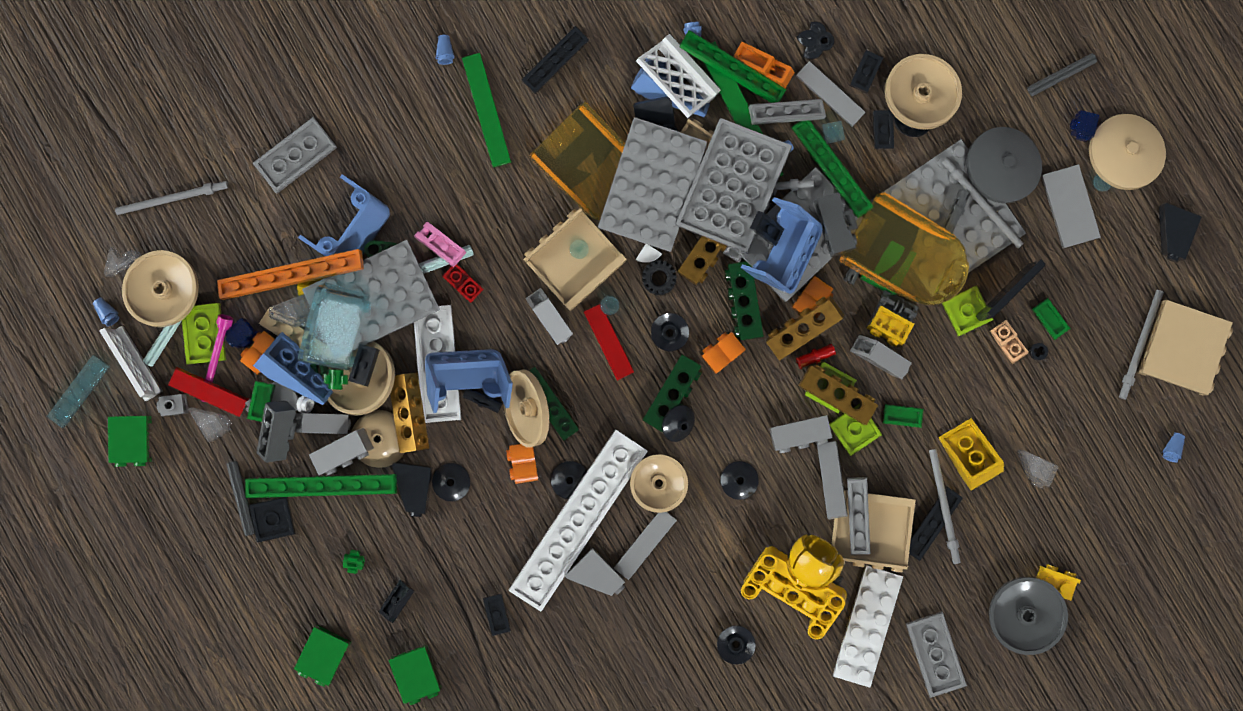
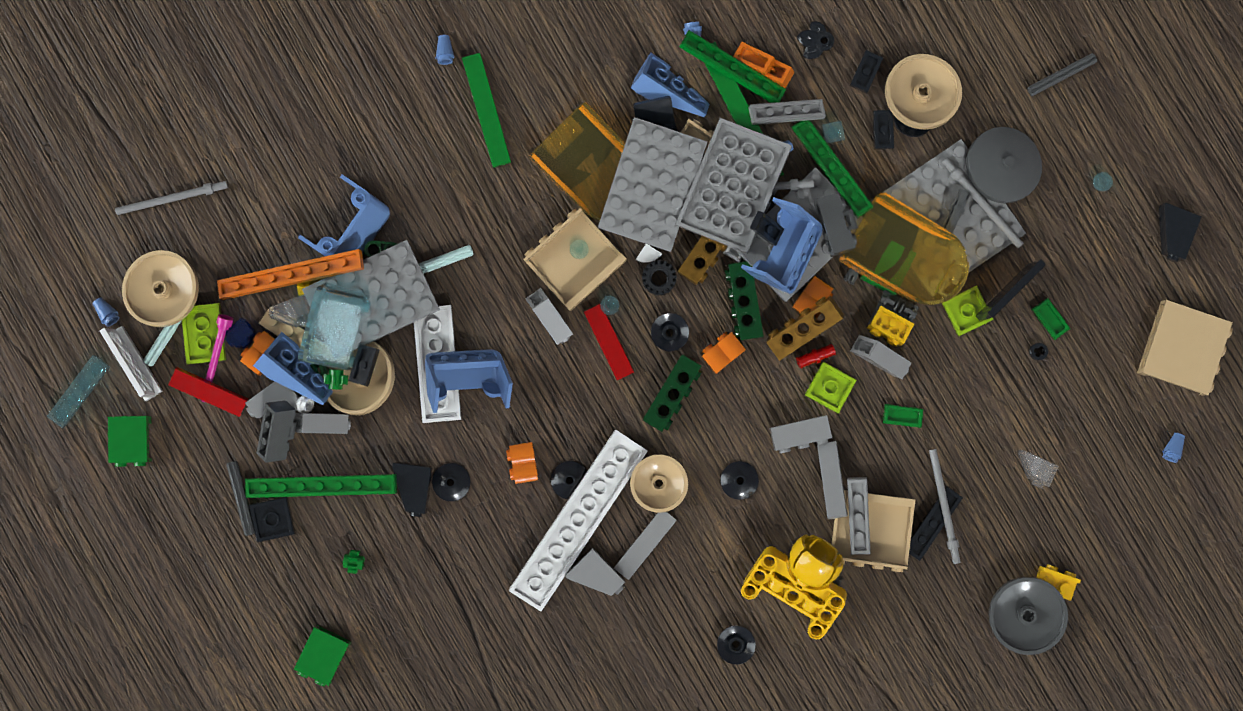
clear slope [104,247,142,278] -> none
light grey brick [157,394,189,416] -> none
clear slope [188,407,232,442] -> none
green tile [247,381,275,422] -> none
light grey tile [253,117,337,194] -> none
light grey brick [309,428,374,476] -> none
tan dish [351,410,404,468] -> none
black plate [379,580,414,623] -> none
green panel [388,645,442,705] -> none
pearl gold brick [390,373,429,453] -> none
bright pink plate [414,222,466,267] -> none
red slope [442,264,484,303] -> none
black pin [463,389,503,413] -> none
black plate [483,593,511,636] -> none
tan dish [503,370,549,447] -> none
black plate [522,26,589,94] -> none
dark green brick [529,367,580,441] -> none
white fence [636,34,721,118] -> none
black dish [662,405,695,442] -> none
light grey tile [796,61,865,127] -> none
pearl gold brick [798,365,878,425] -> none
lime tile [829,403,882,456] -> none
white plate [833,565,903,687] -> none
light grey tile [905,612,967,698] -> none
yellow slope [939,418,1004,490] -> none
light nougat slope [990,320,1029,364] -> none
light grey tile [1041,164,1101,248] -> none
clear blue brick [1070,110,1099,142] -> none
tan dish [1089,114,1166,190] -> none
light grey bar [1119,290,1164,400] -> none

